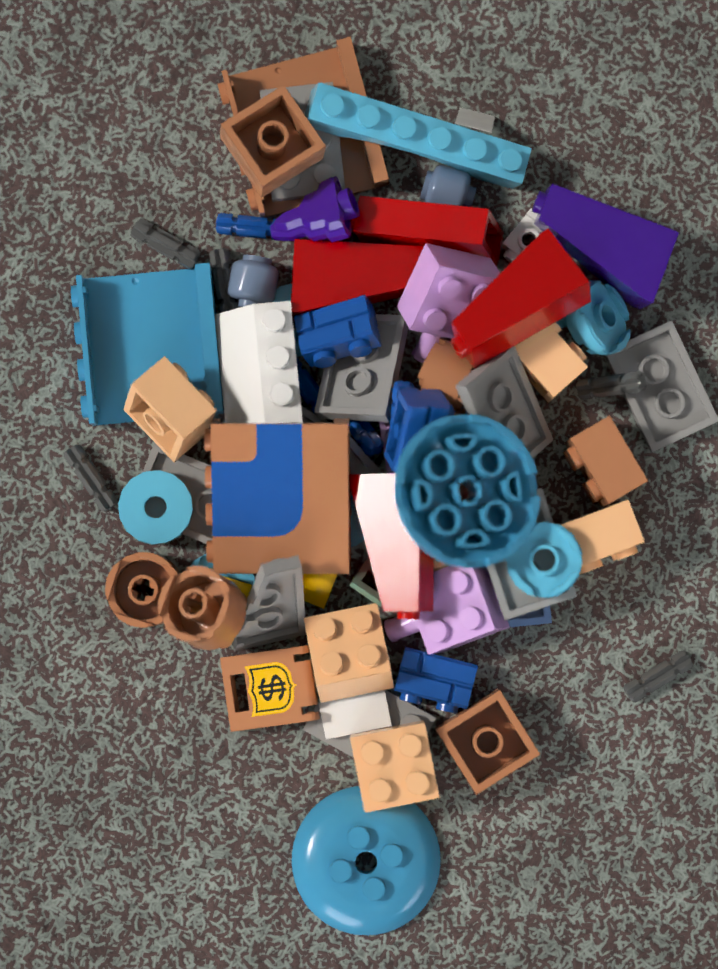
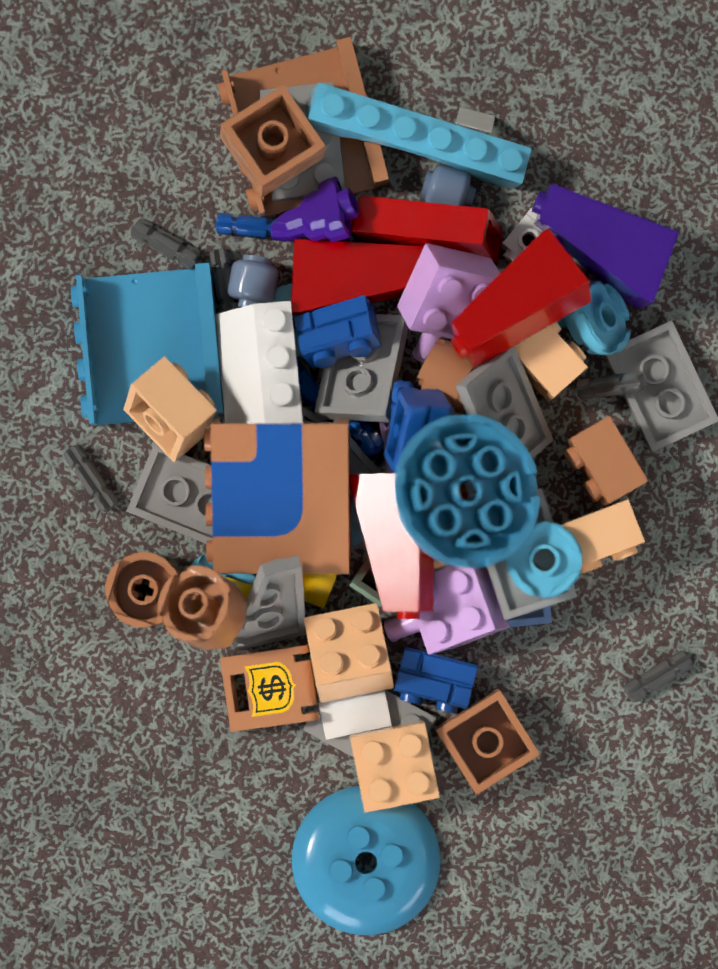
medium azure tile [118,470,193,545] -> none

